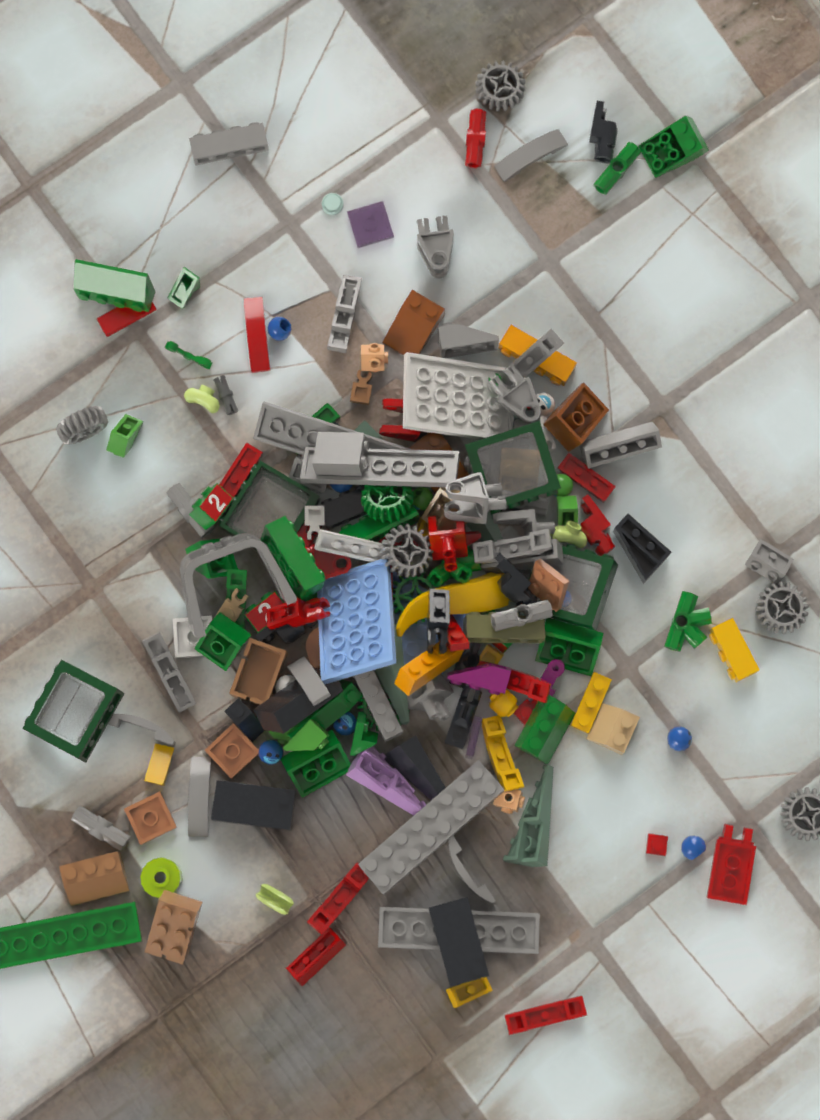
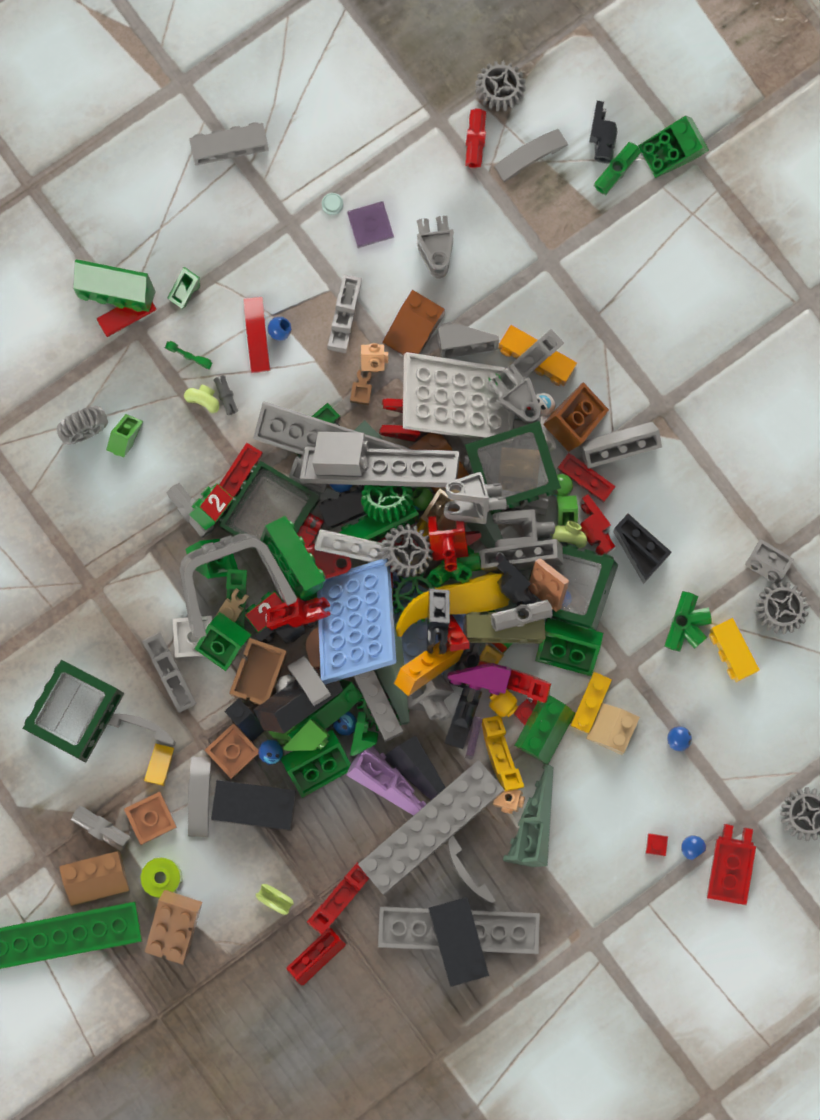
white plate [305,506,325,540] -> none
yellow slope [446,977,493,1008] -> none
light grey slope [473,529,552,563] -> none
red slope [504,995,587,1035] -> none
magenta leg [540,659,565,697] -> none

